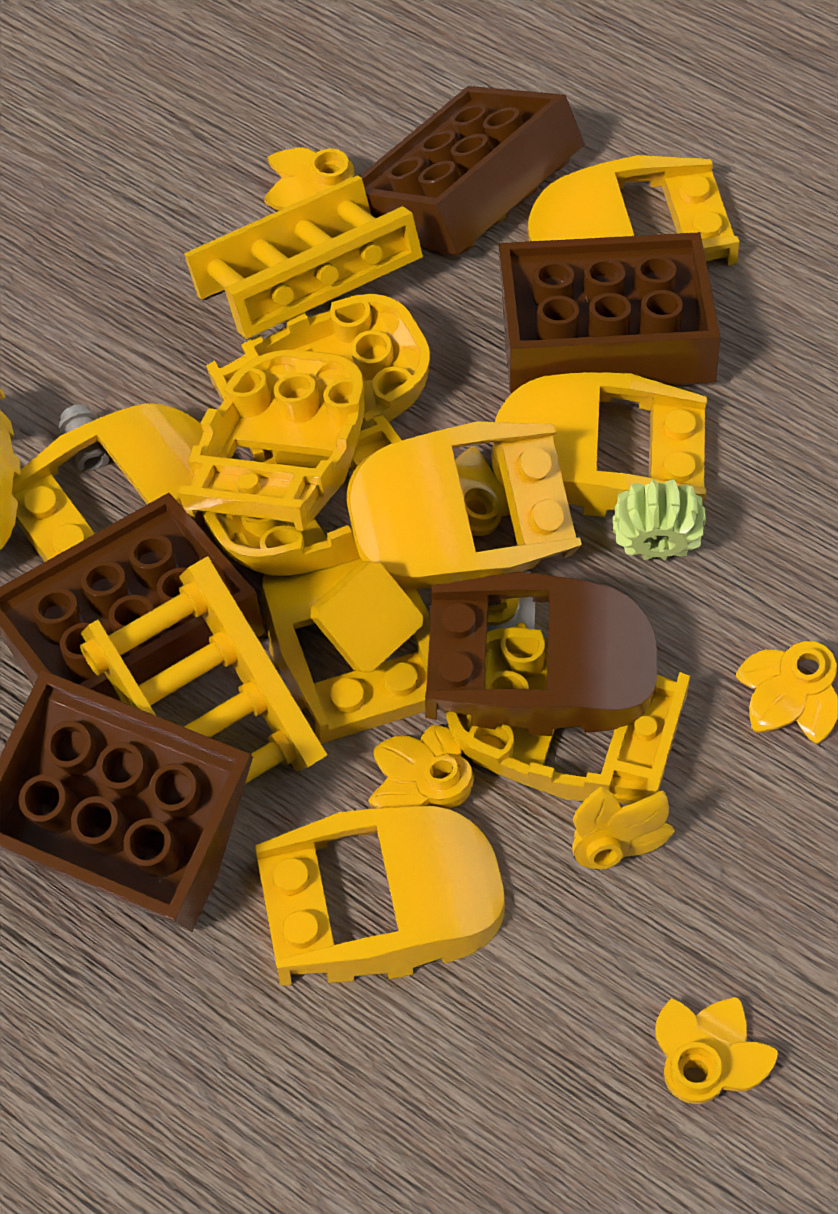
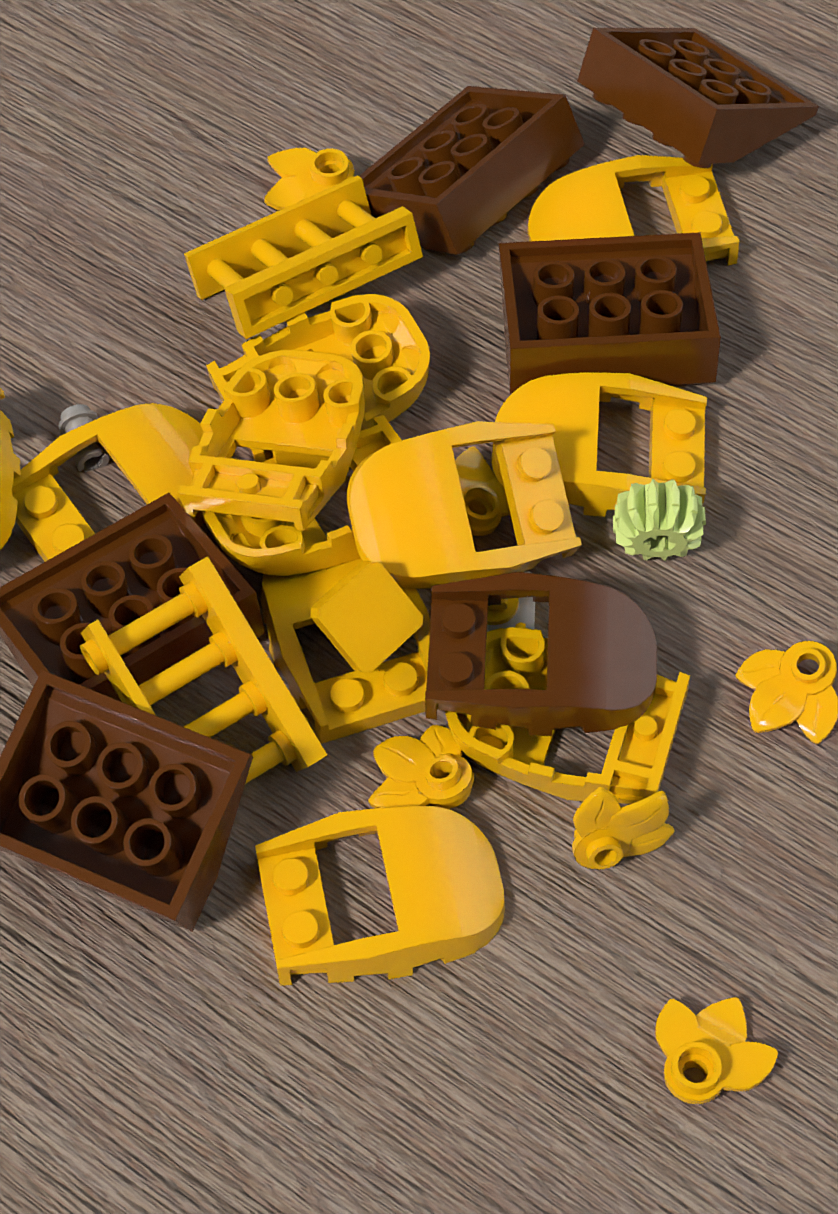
none -> reddish brown slope [577,28,819,168]

